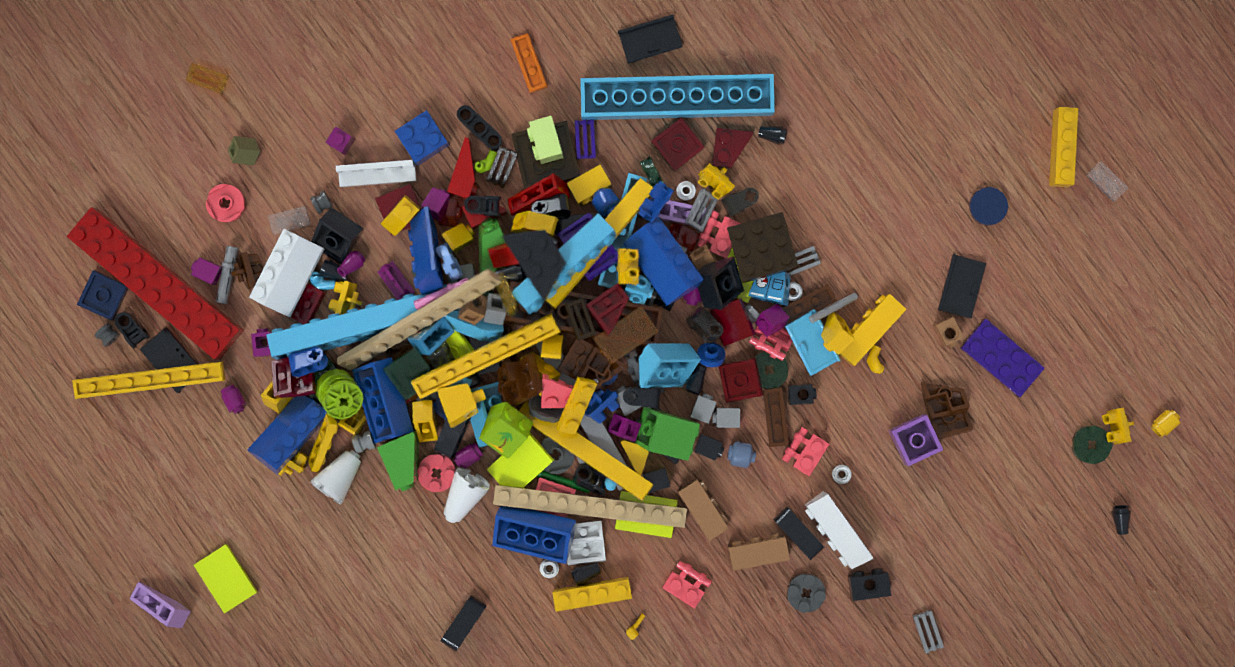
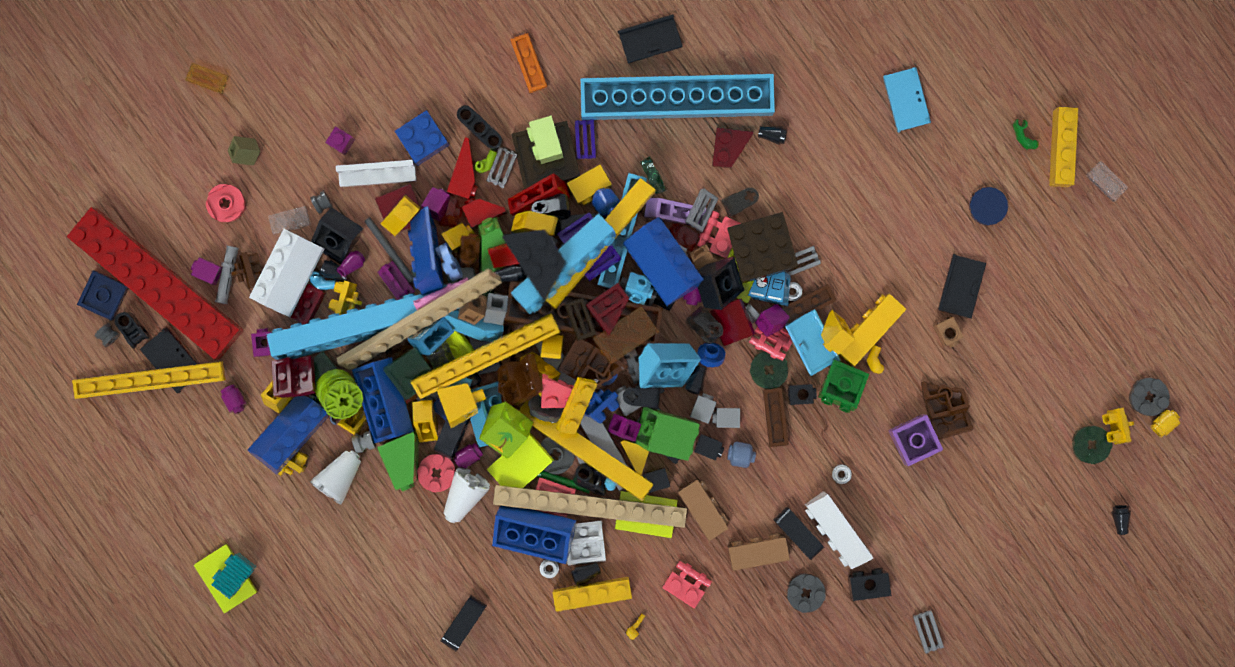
lavender slope [130,582,191,628] -> none
blue piece [288,347,328,377] -> none
yellow plate [308,413,338,472] -> none
black piece [464,196,502,217] -> none
clear yellow tile [496,272,517,316] -> none
yellow hips [616,248,639,285] -> none
blue hinge [638,181,674,223] -> none
dark red plate [651,117,705,172] -> none
white plate [676,181,696,201] -> none
yellow hips [698,163,735,200] -> none
dark red tile [718,358,764,403] -> none
coral plate [782,427,829,476] -> none
light grey bar [809,293,858,323] -> none
dark purple plate [960,319,1045,397] -> none
none -> teal brick [211,553,257,599]
none -> dark grey bar [364,217,414,283]
none -> reddish brown hips [460,233,481,271]
none -> green plate [818,359,869,413]
none -> medium azure door [883,67,931,132]
none -> green piece [1013,119,1039,150]
none -> dark grey plate [1129,378,1170,416]

